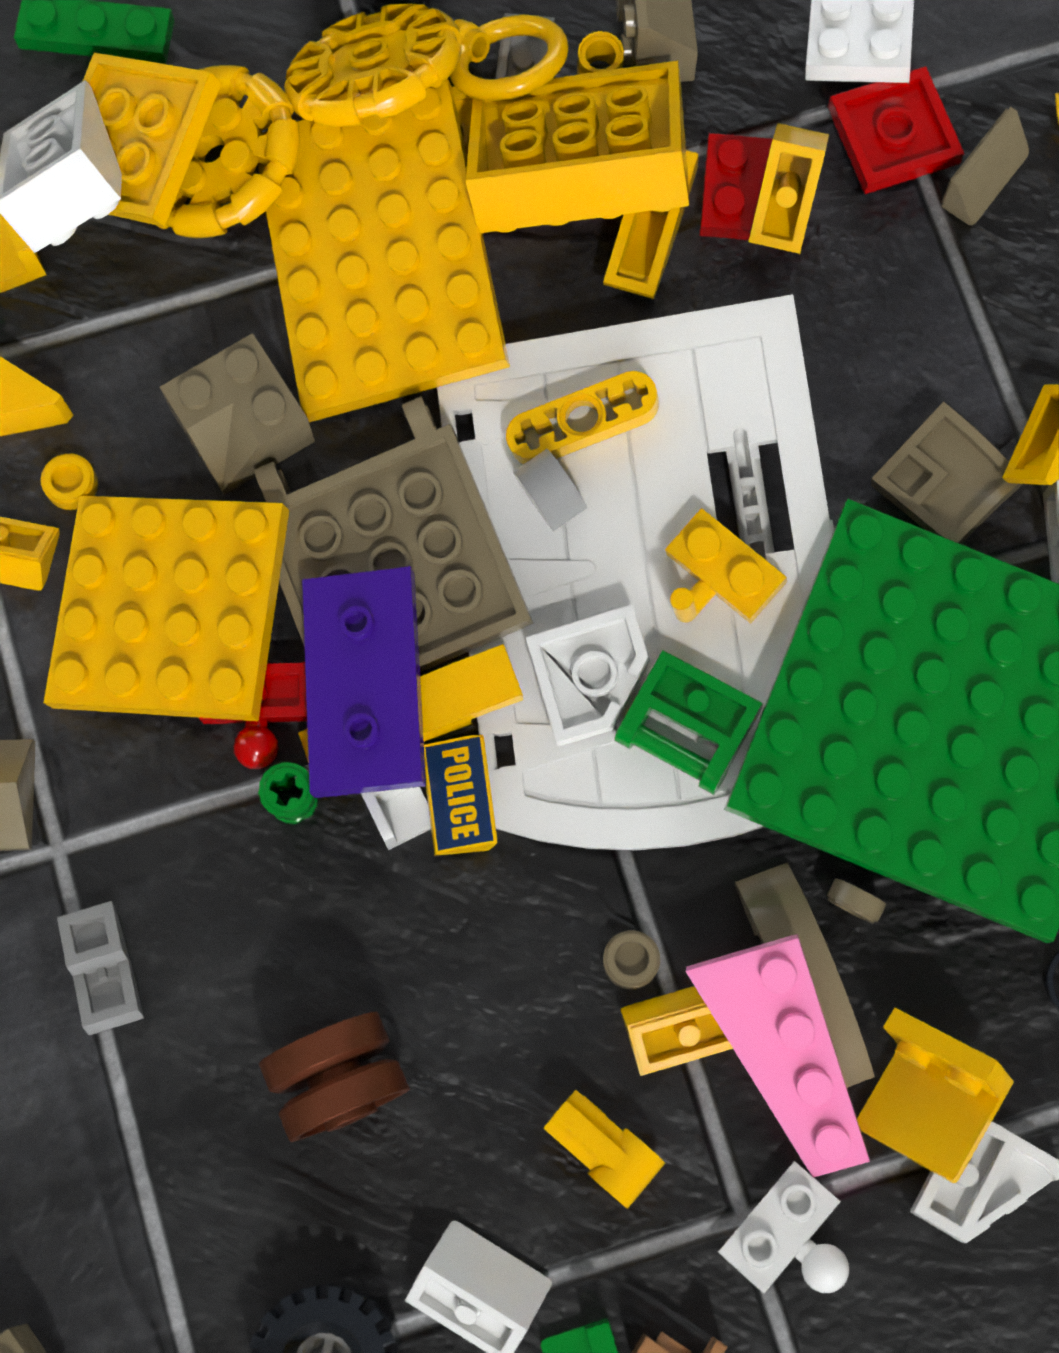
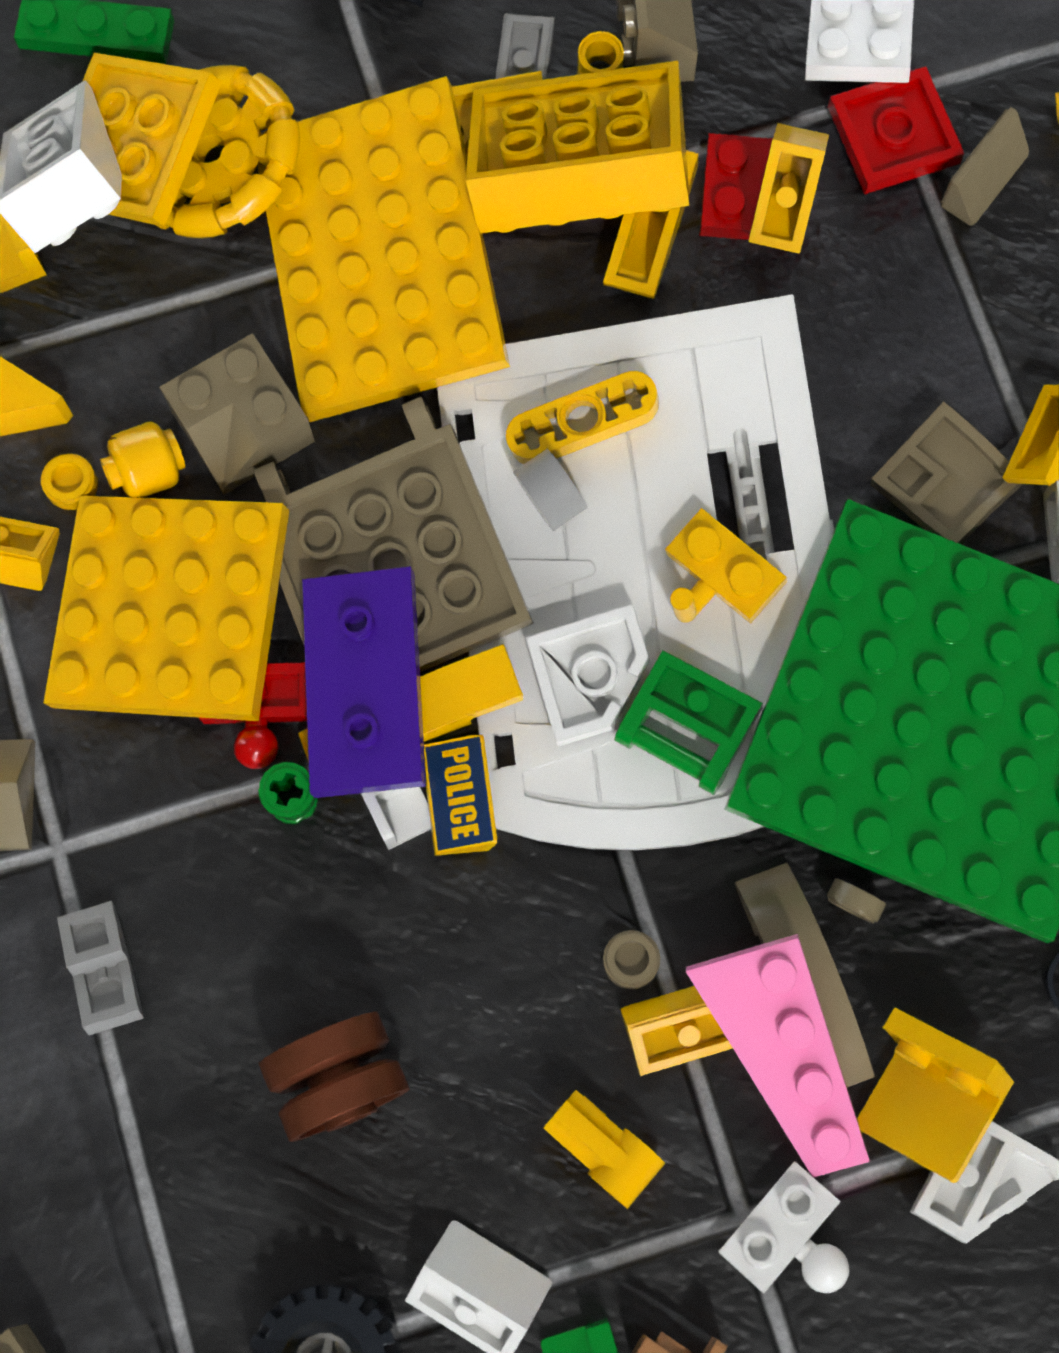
yellow plate [284,4,462,127] -> none
yellow piece [449,15,568,101] -> none
none -> yellow head [100,422,186,498]

